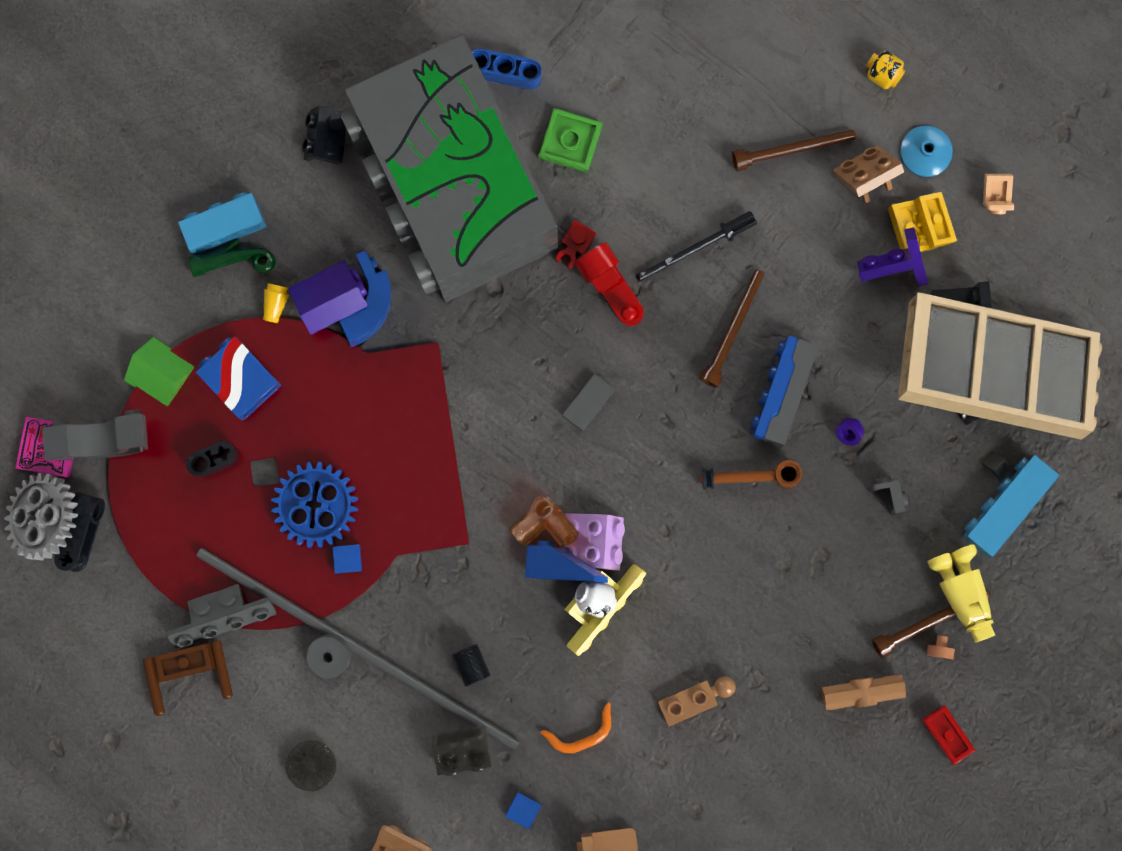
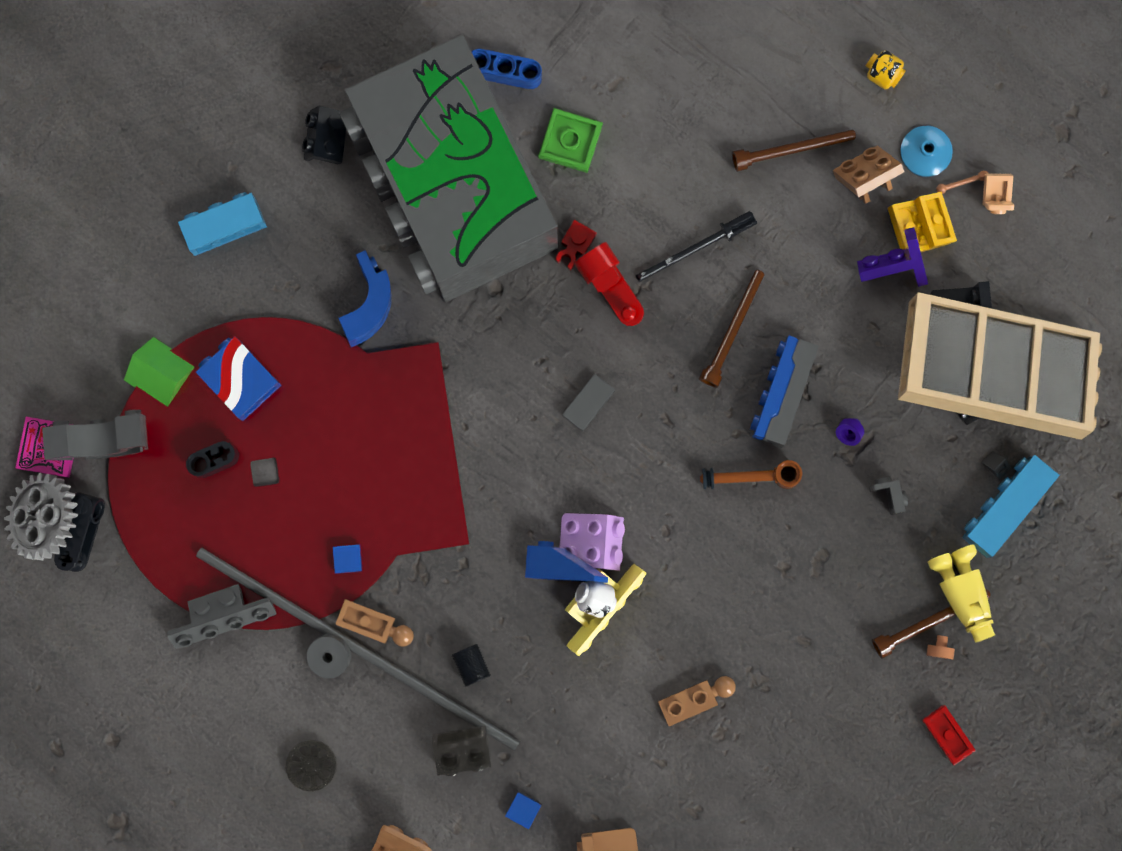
reddish brown plate [142,640,233,716] -> none
dark green plant [188,239,276,277] -> none
yellow cone [263,283,289,323] -> none
blue gear [271,462,359,548] -> none
dark purple brick [288,260,368,335] -> none
clear orange piece [509,496,580,548] -> none
orange animal [540,702,611,753] -> none
medium nougat piece [821,675,906,710] -> none
none -> medium nougat plate [336,599,414,647]
none -> nougat hinge [936,171,989,194]

